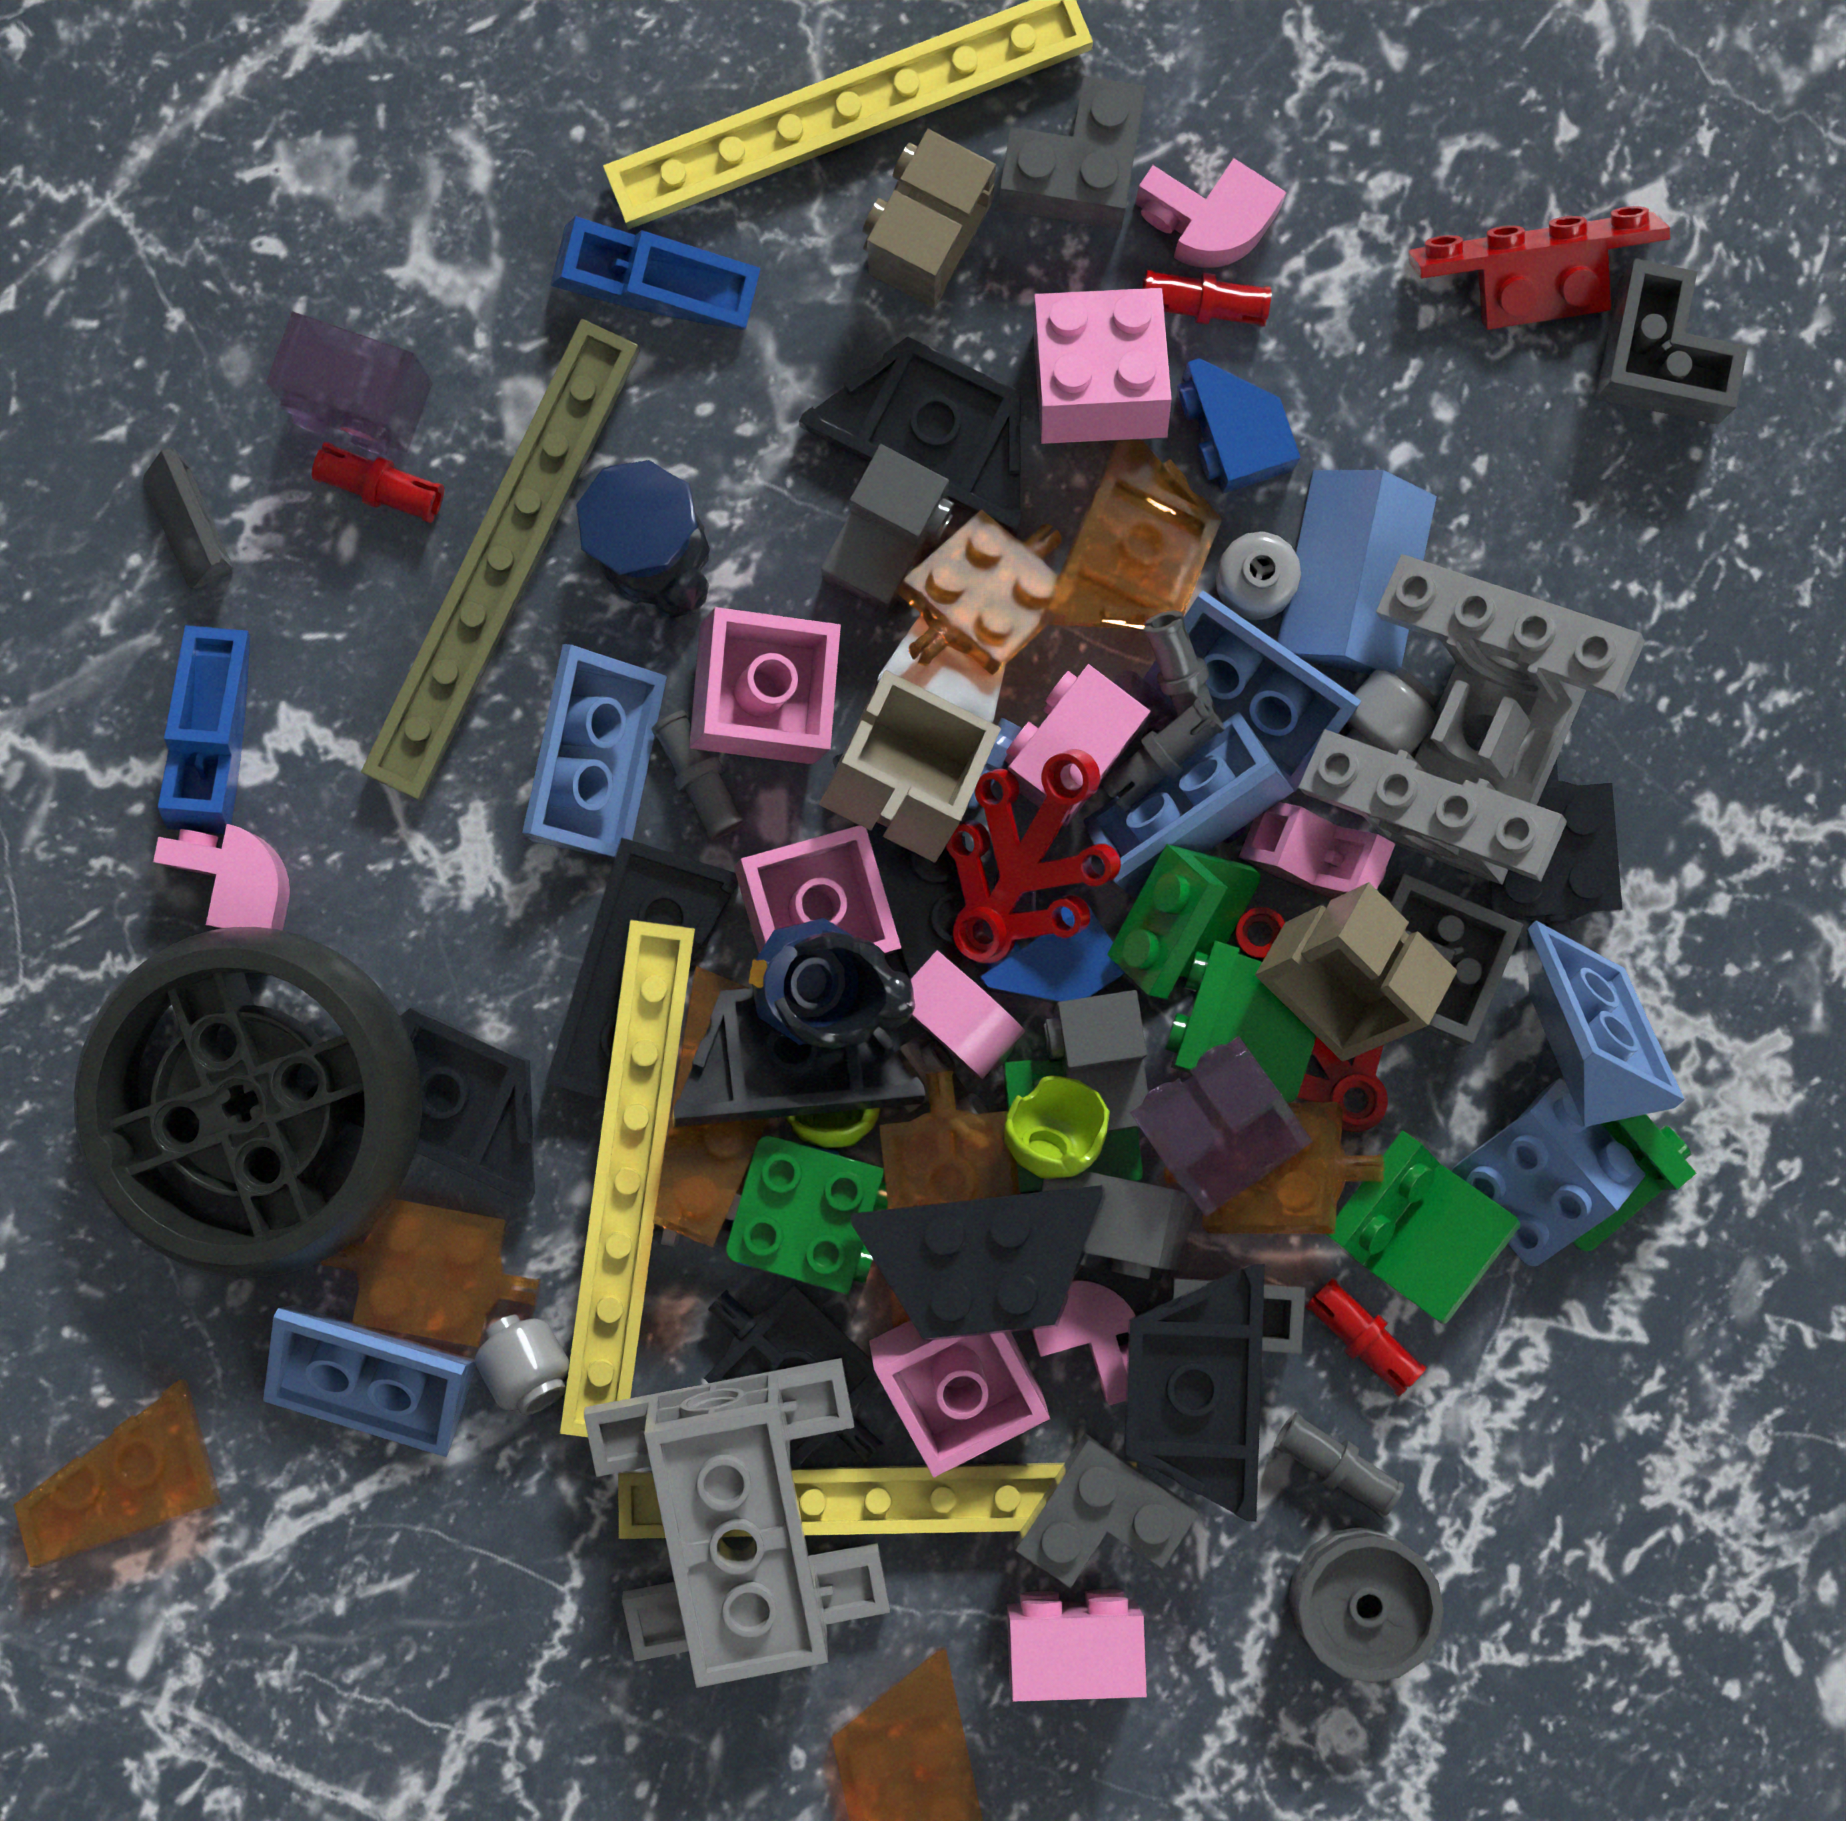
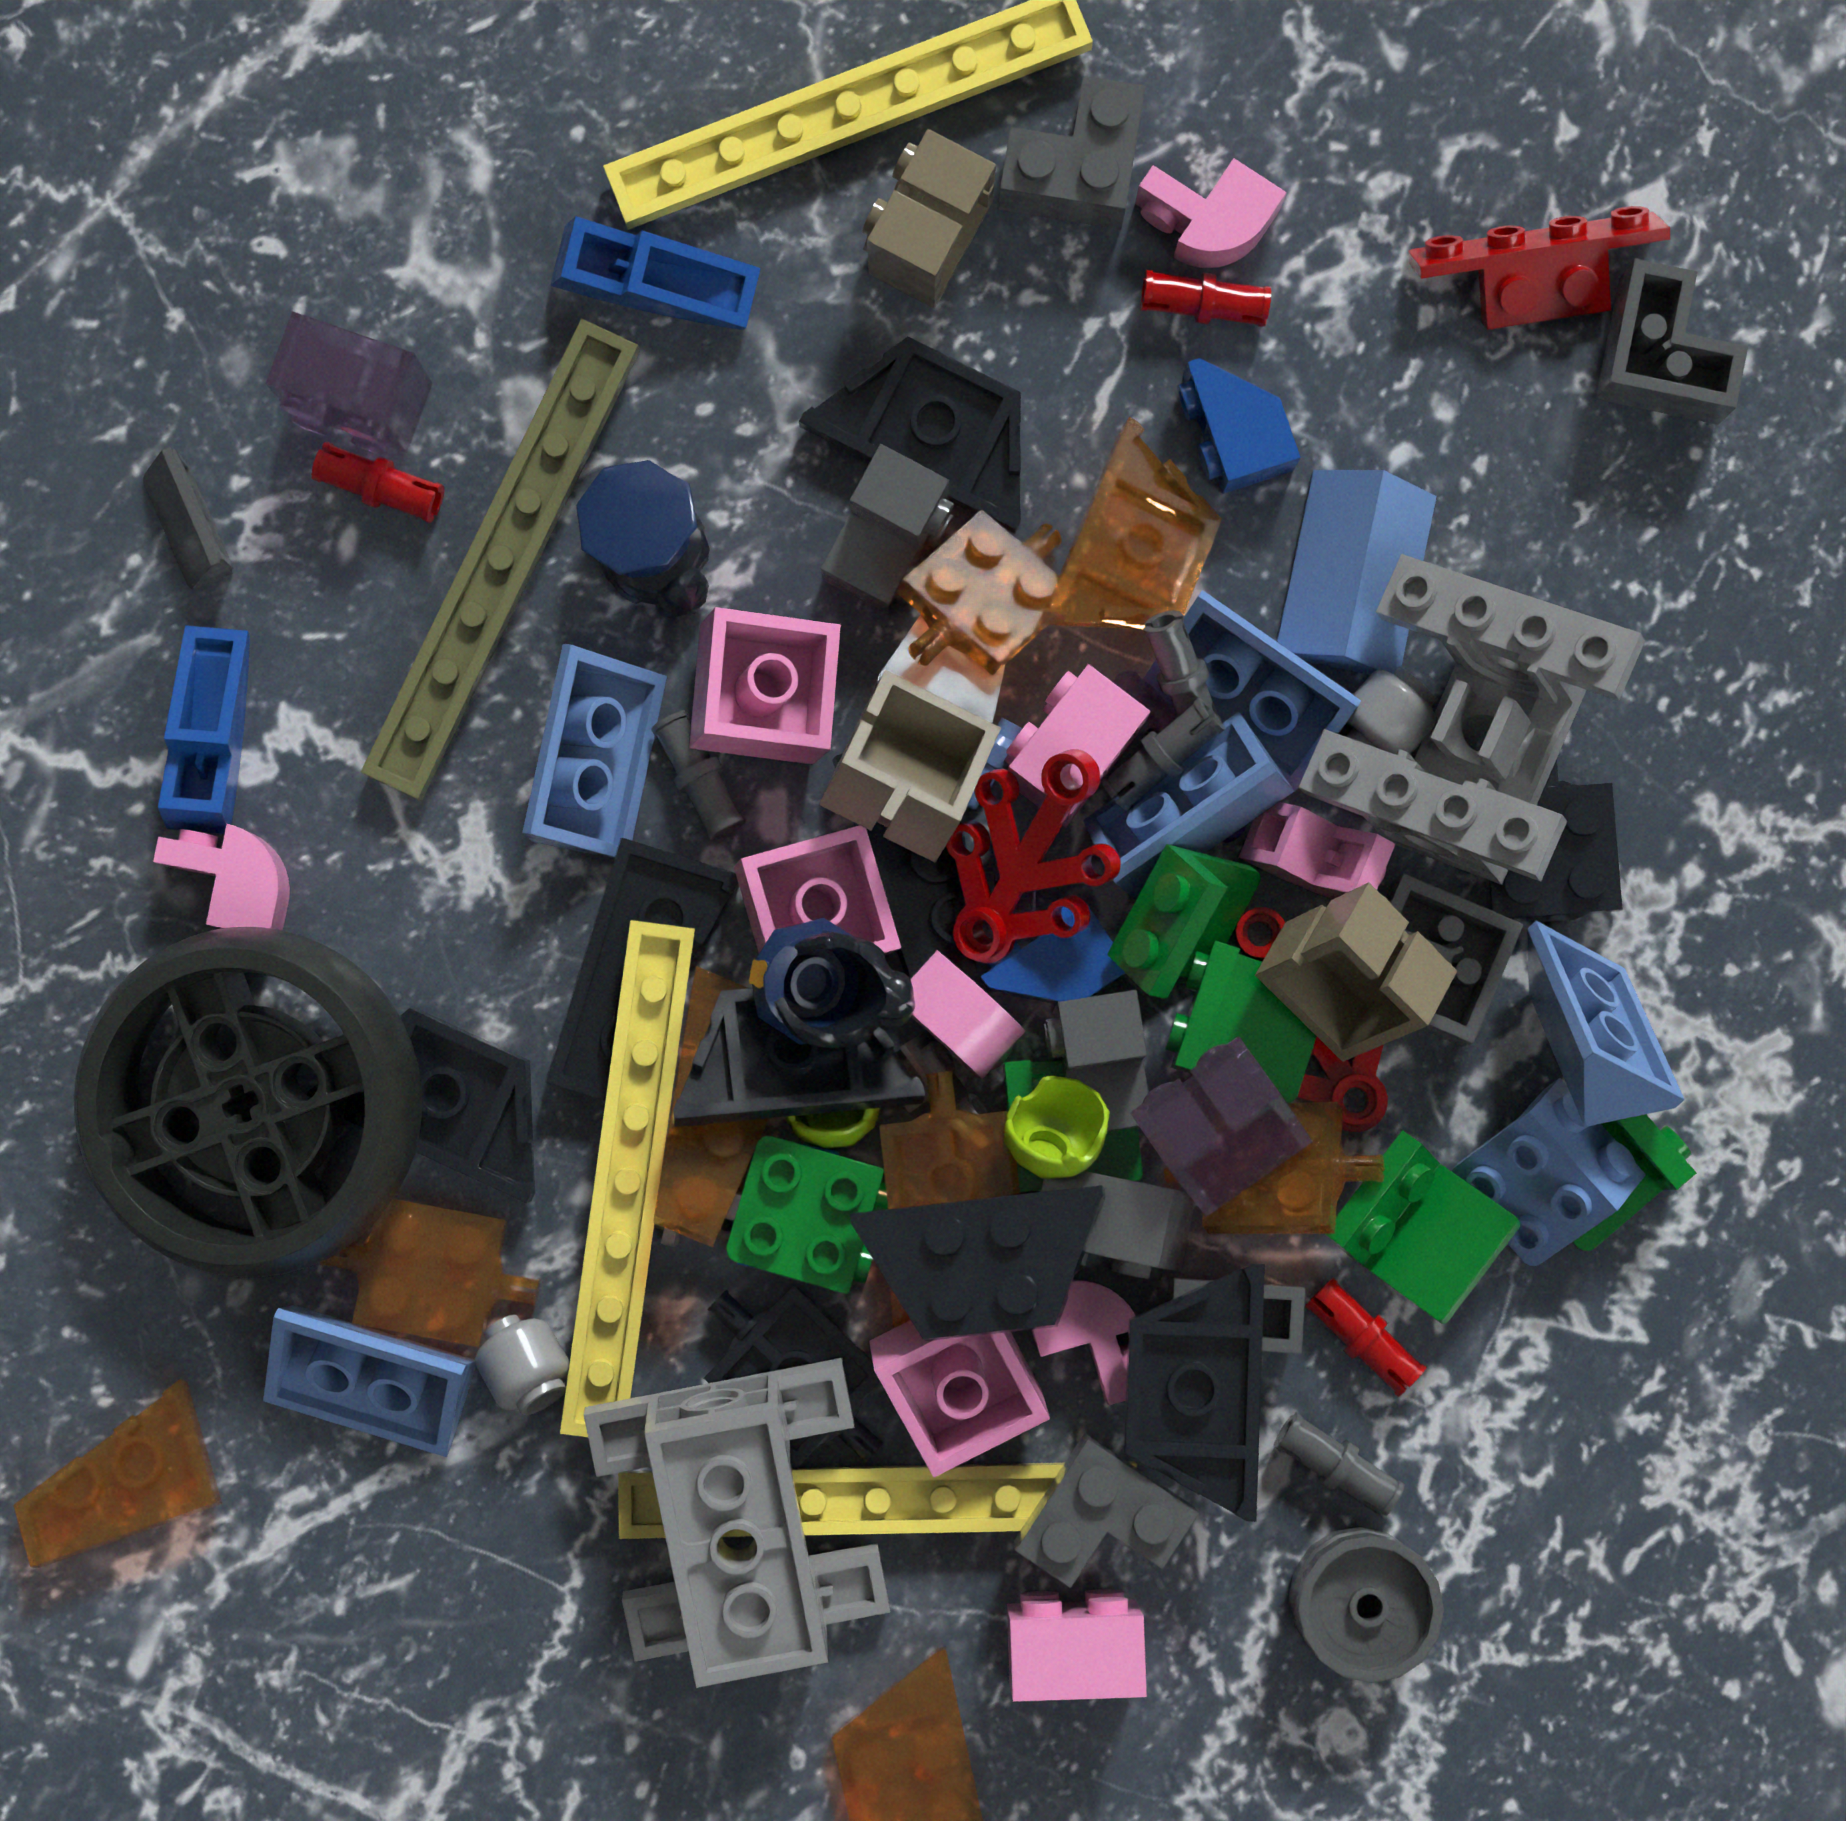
bright pink brick [1033,288,1171,444] -> none
light grey head [1215,531,1301,620] -> none

